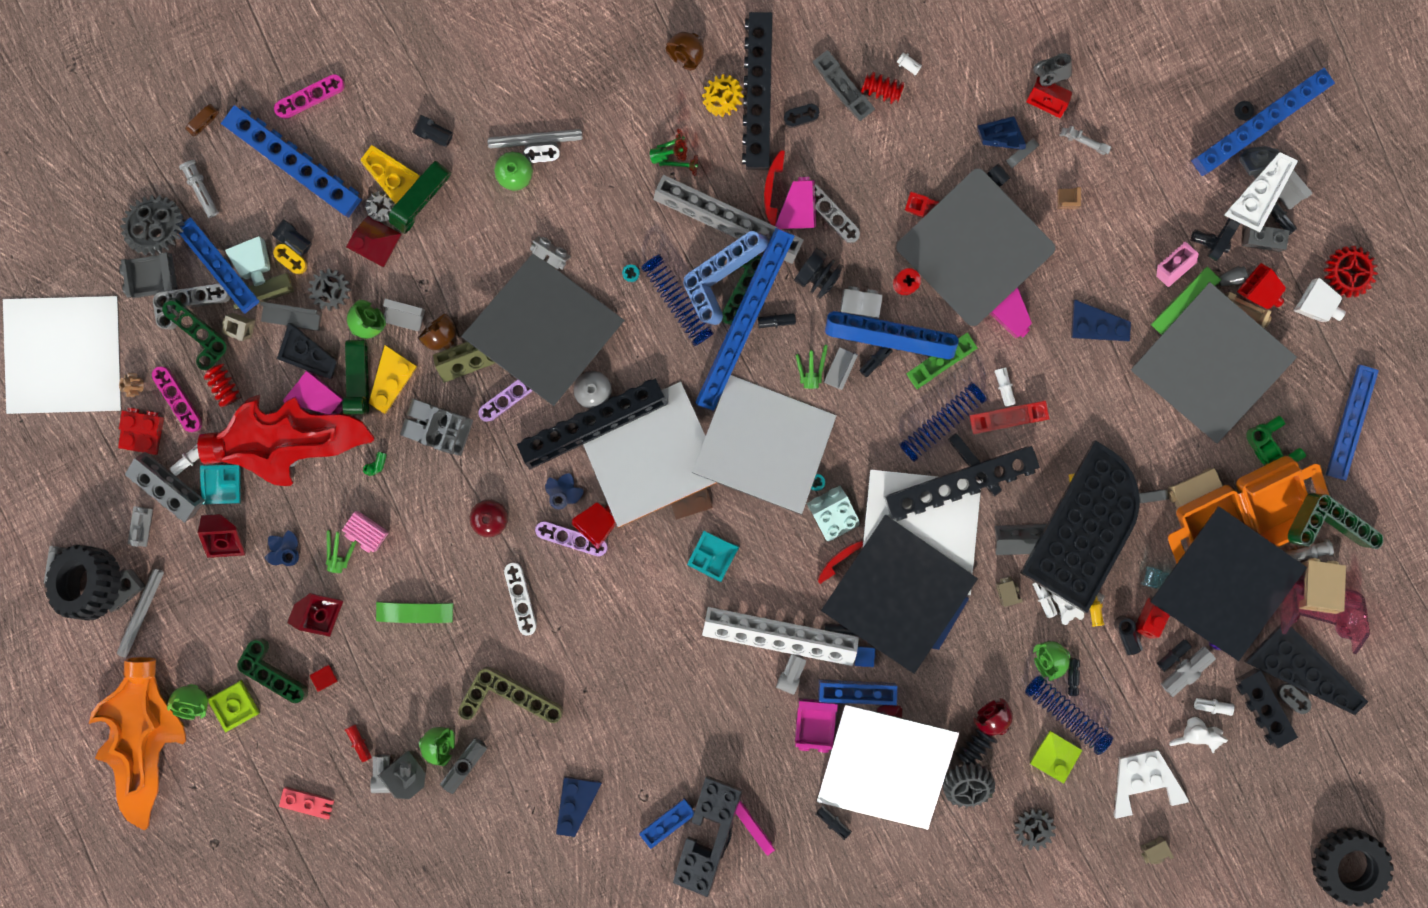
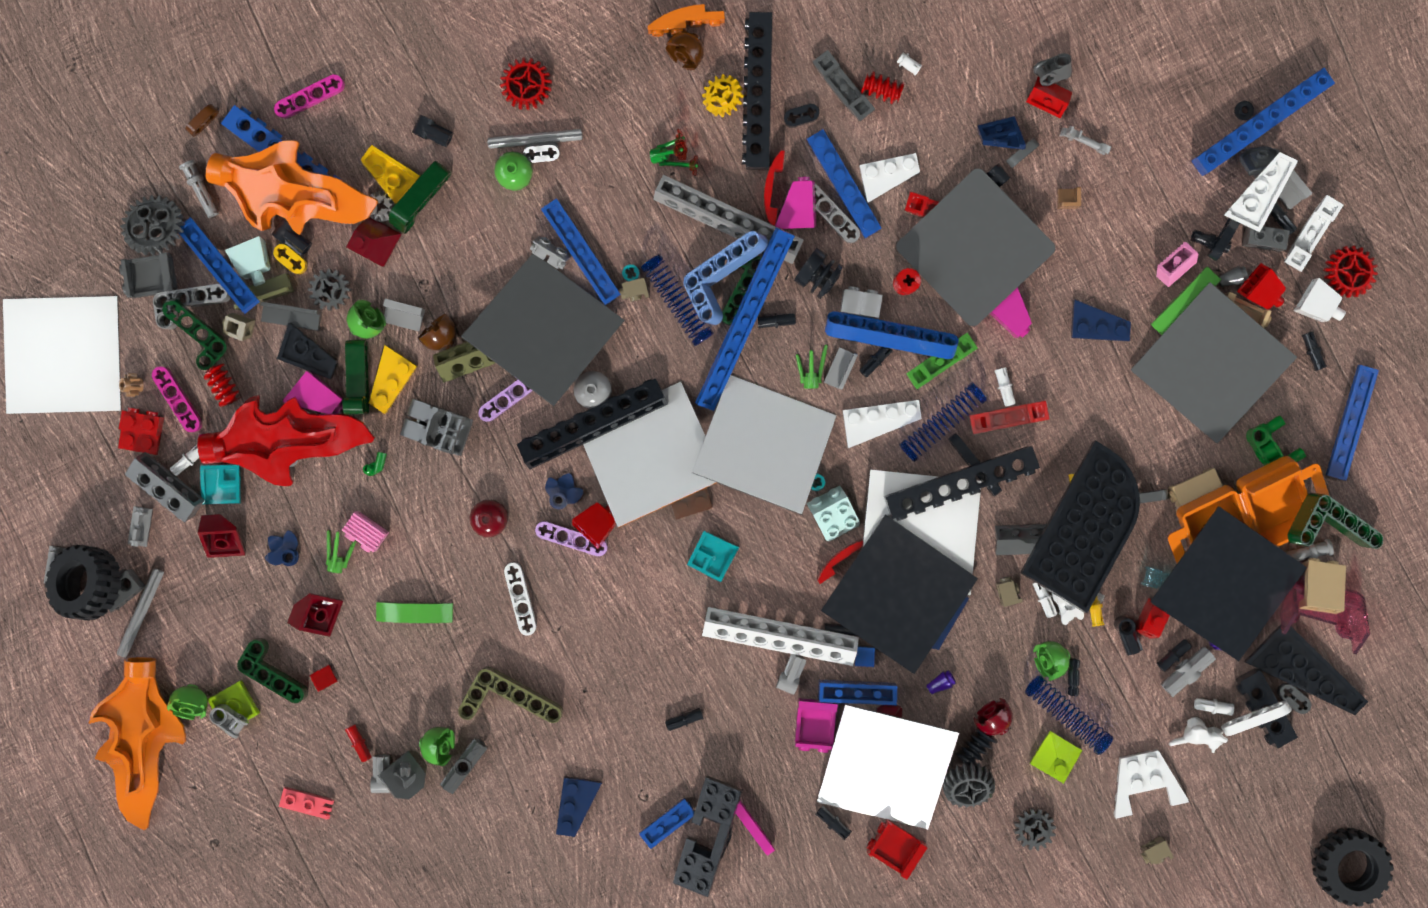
none -> orange piece [206,140,378,235]
none -> light grey piece [209,704,249,739]
none -> red gear [500,57,552,110]
none -> blue plate [541,198,621,305]
none -> dark tan brick [620,278,650,302]
none -> orange slope [648,4,725,37]
none -> black axle [665,707,704,731]
none -> blue plate [807,129,882,239]
none -> white wing [842,400,922,448]
none -> white wing [859,153,920,203]
none -> red panel [866,819,928,880]
none -> dark purple cone [926,670,956,694]
none -> white beam [1221,700,1292,736]
none -> white slope [1284,195,1343,272]
none -> black pin [1301,331,1327,371]

